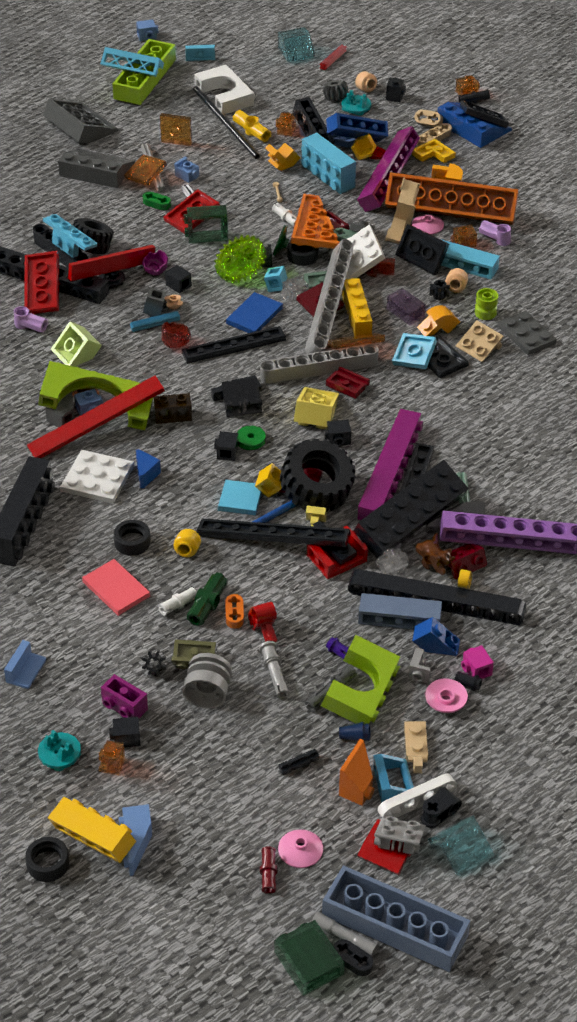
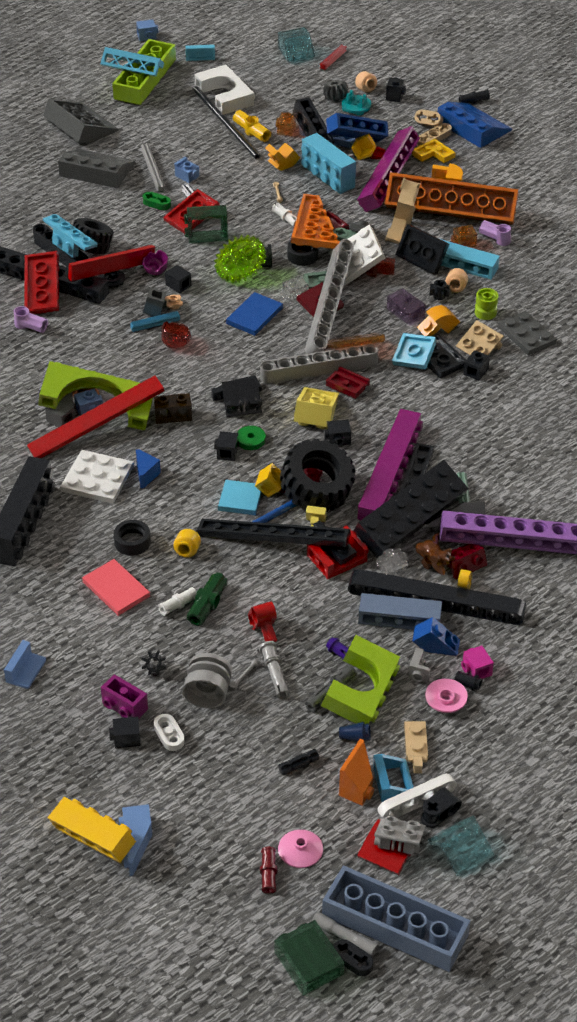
black tyre [25,837,69,882] -> none
teal plate [38,730,81,771] -> none
yellowish green slope [51,321,102,367] -> none
clear orange brick [98,740,125,775] -> none
clear orange tile [124,155,167,186] -> none
clear orange tile [160,113,192,146] -> none
olive bracket [171,639,216,669] -> none
black tile [181,326,286,364] -> none
orange beam [225,594,244,629] -> none
medium azure brick [264,266,288,292] -> none
dark green dish [272,225,290,256] -> none
yellow brick [342,278,372,338] -> none
bright pink dish [412,214,444,235] -> none
clear orange brick [455,75,480,95] -> none
black tile [460,100,509,128] -> none
none -> white plate [154,714,184,751]
none -> light grey hinge [230,659,259,690]
none -> black brick [463,350,490,381]

